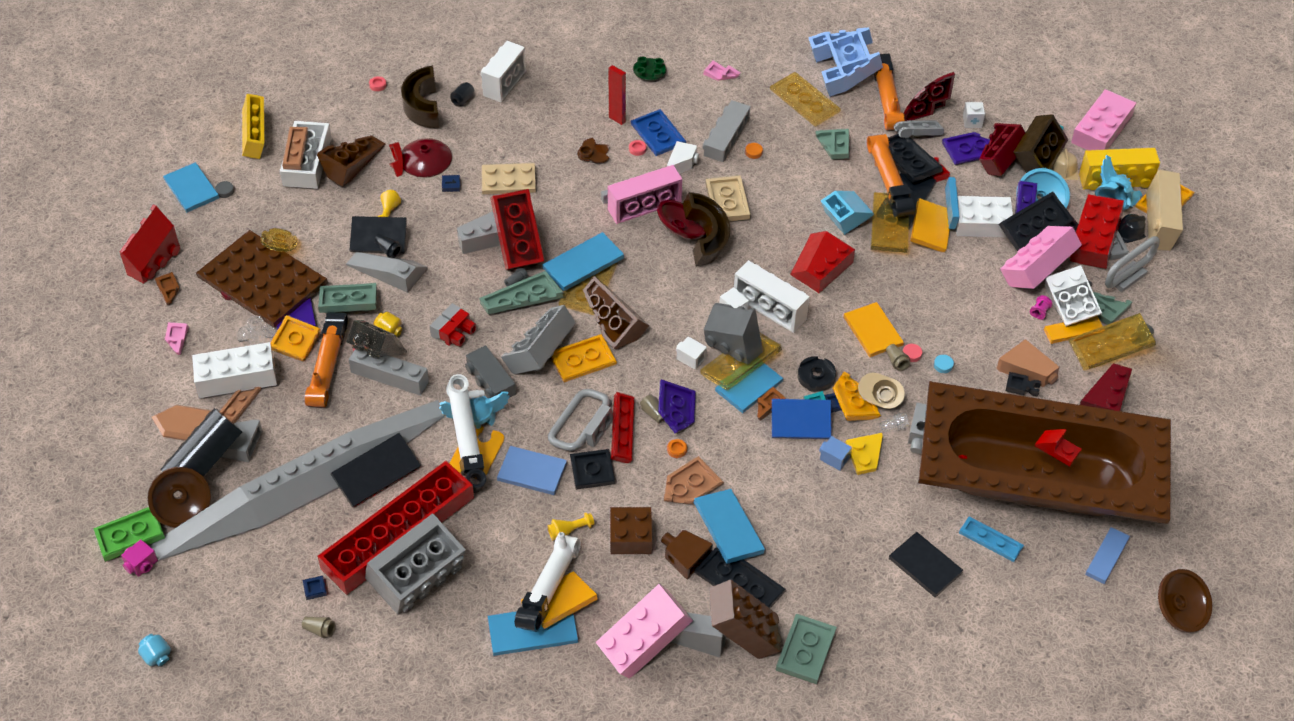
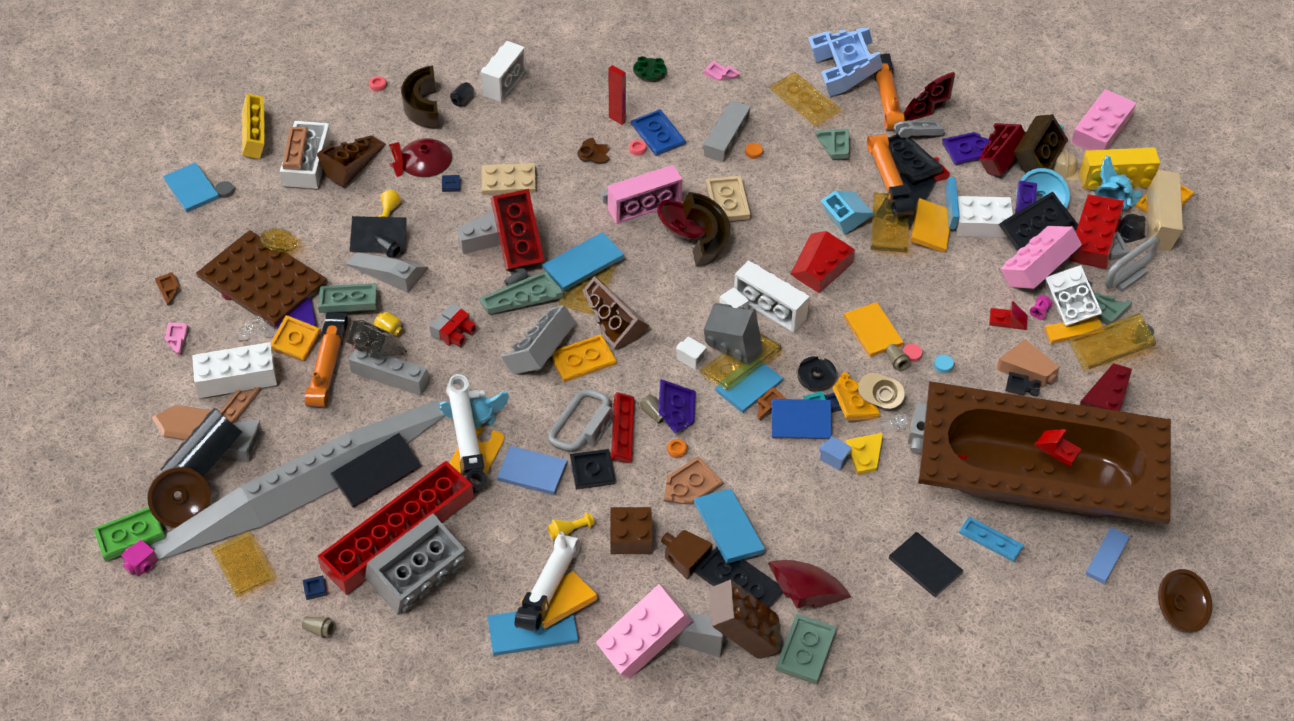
red wedge [120,204,181,284] -> none
medium azure head [138,634,171,666] -> none
dark grey brick [465,345,516,398] -> none
white slope [667,141,699,174] -> none
white brick [963,102,985,128] -> none
none -> clear yellow tile [211,531,275,598]
none -> dark red brick [768,560,851,609]
none -> red slope [989,301,1028,330]

